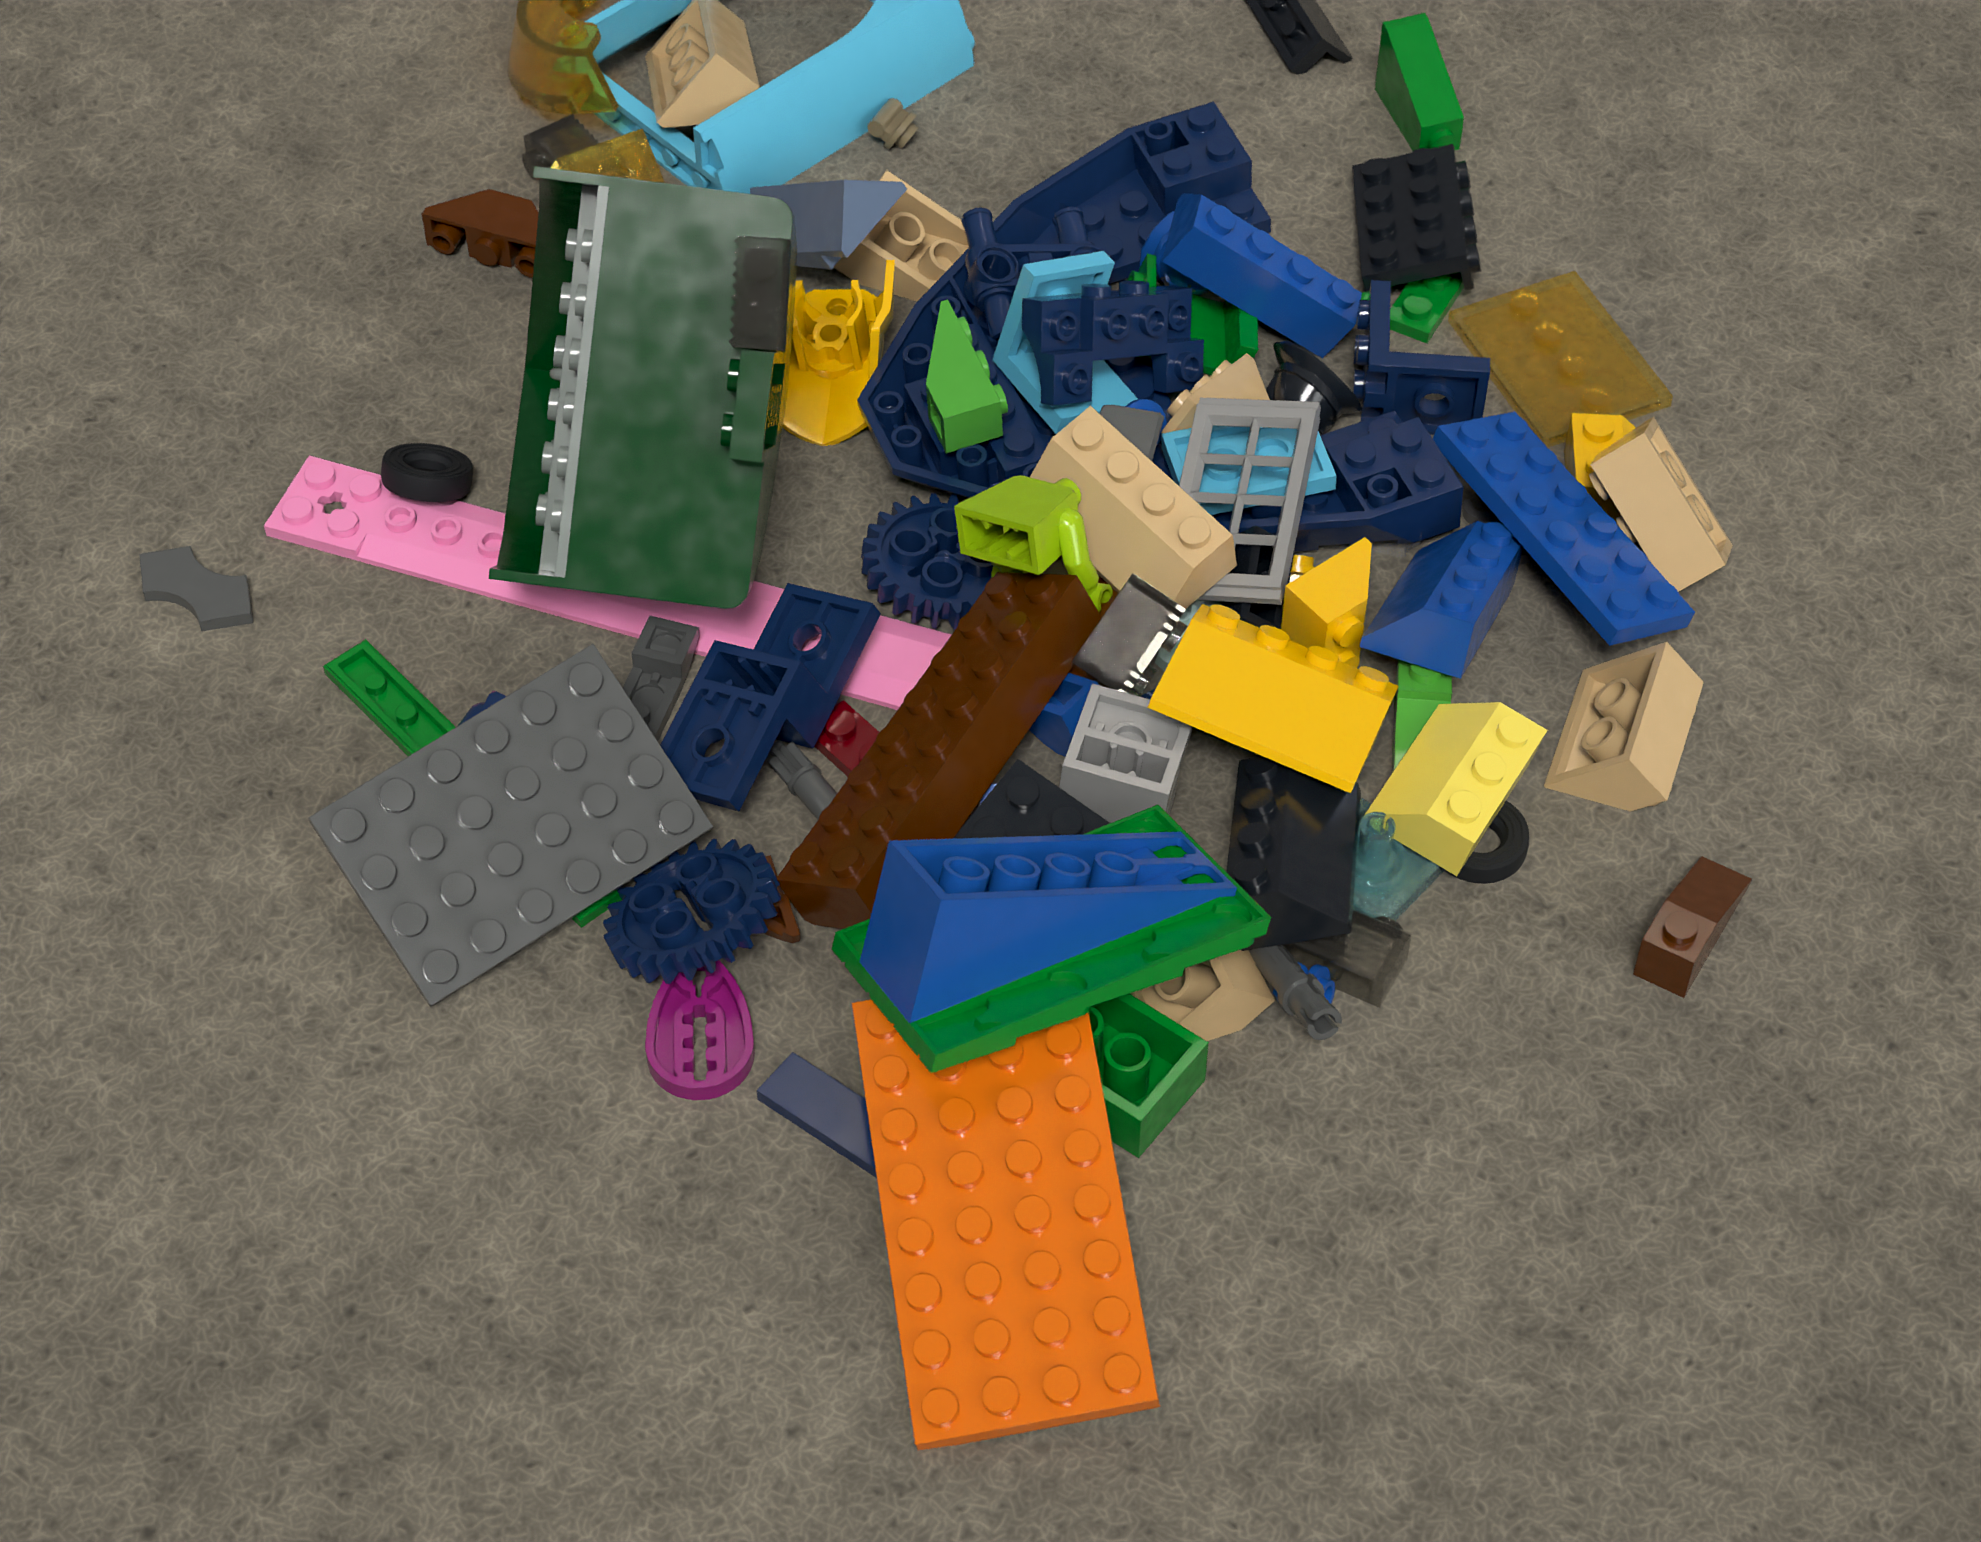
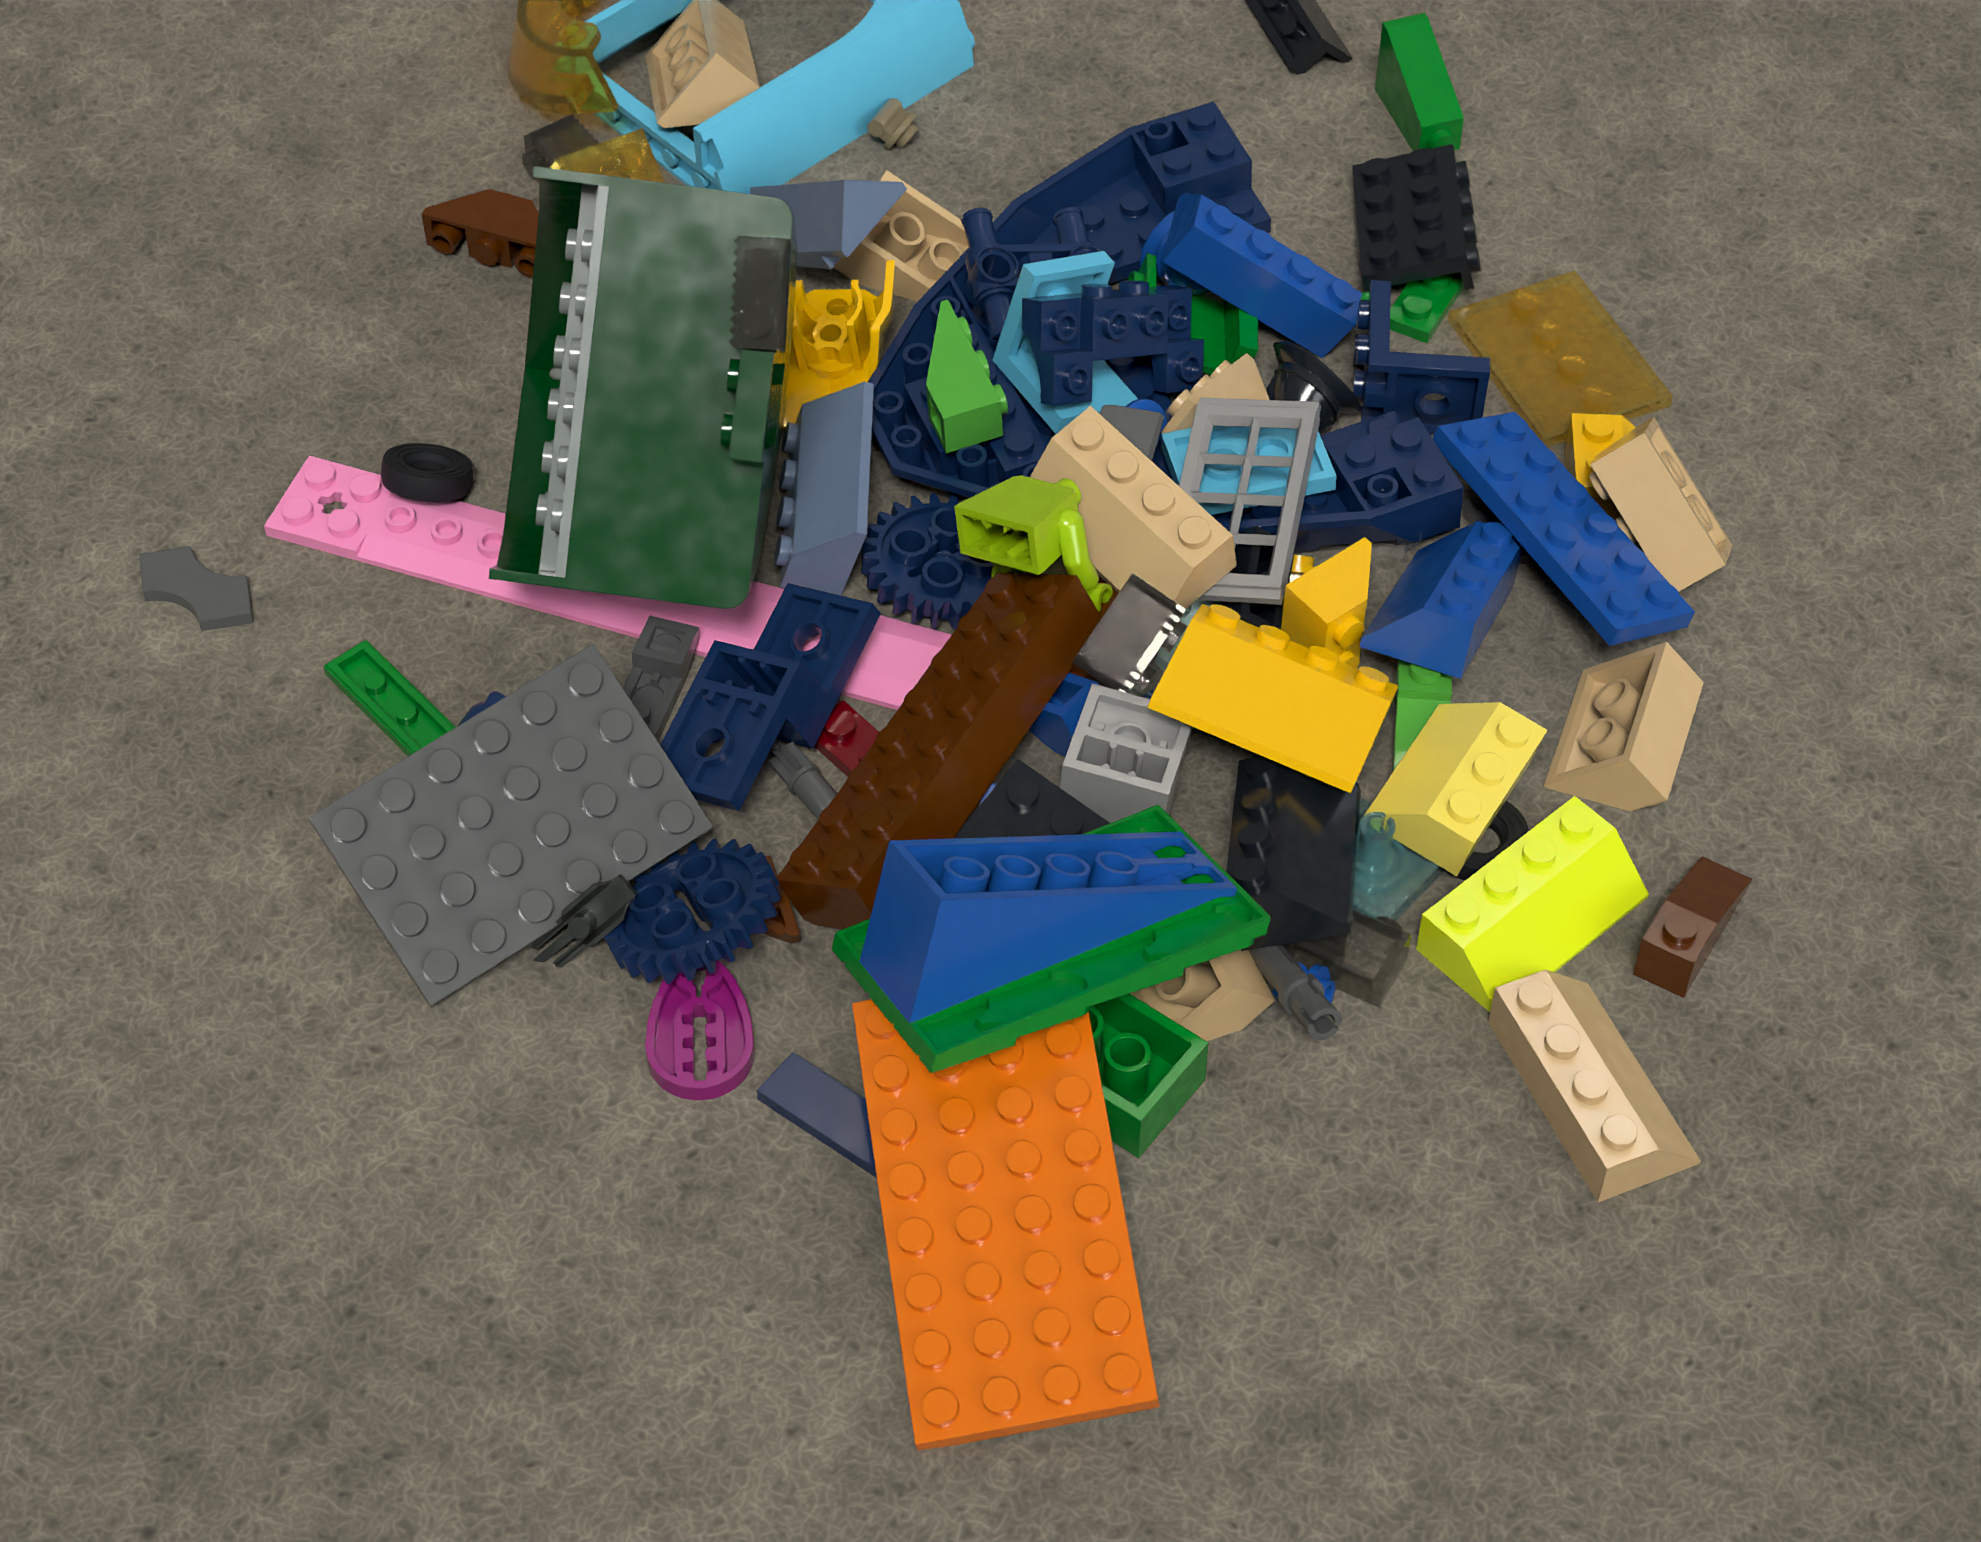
none -> pearl dark grey piece [532,874,638,968]
none -> sand blue slope [774,382,874,595]
none -> neon yellow slope [1416,796,1649,1012]
none -> tan slope [1488,970,1701,1202]

